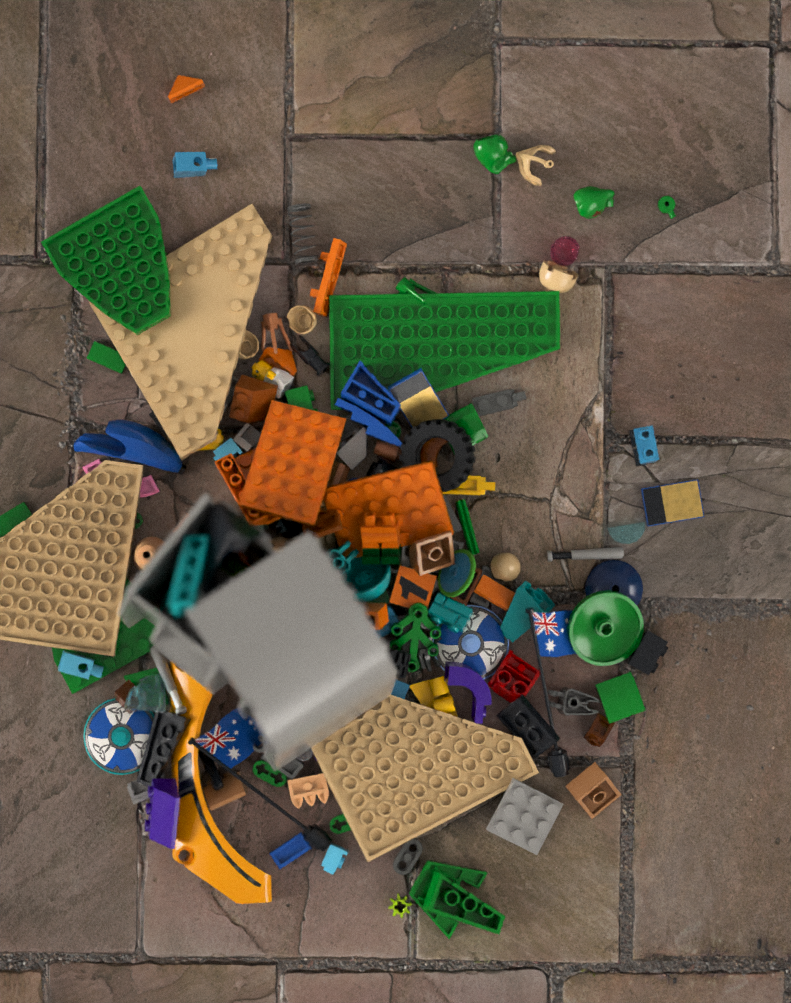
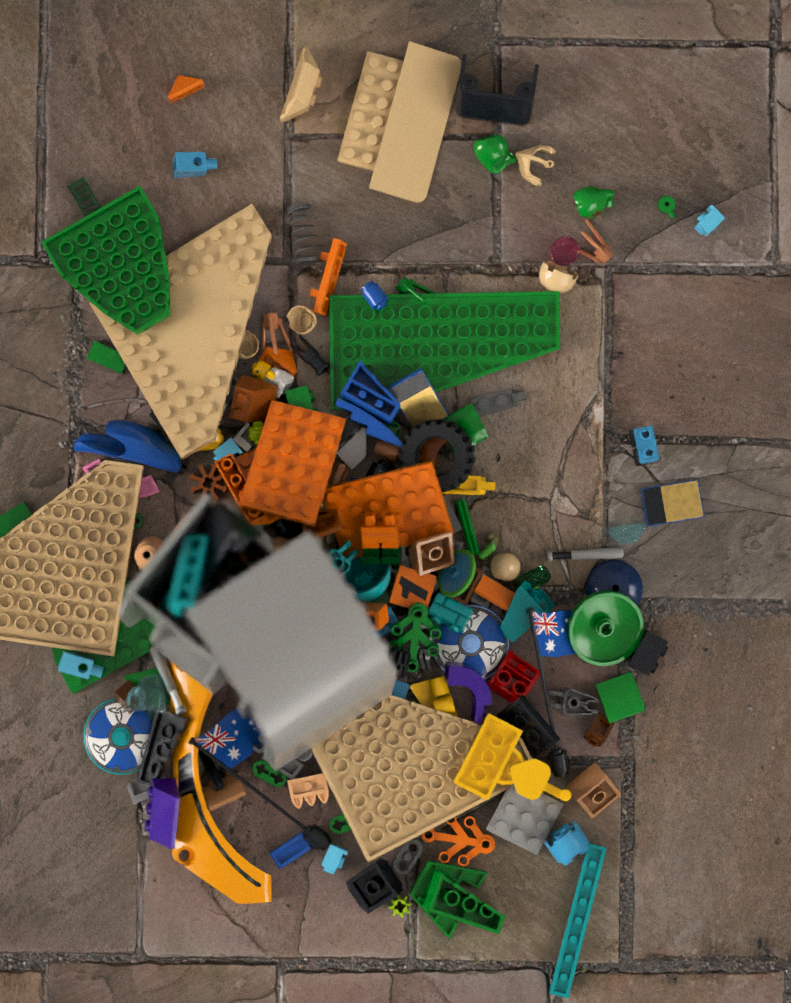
none -> clear green slope [67,176,101,216]
none -> dark orange gear [189,464,228,502]
none -> lime gear [247,421,264,445]
none -> tan wedge [280,46,323,123]
none -> tan slope [337,41,462,203]
none -> black slope [346,858,403,914]
none -> blue brick [361,281,388,310]
none -> orange plant [421,816,495,866]
none -> yellow plate [453,713,571,801]
none -> black windscreen [455,54,539,126]
none -> arm [478,532,499,560]
none -> clear green plate [513,566,551,591]
none -> dark azure brick [544,821,589,866]
none -> teal plate [549,843,607,998]
none -> nougat plant [573,219,614,265]
none -> medium azure brick [694,205,725,237]

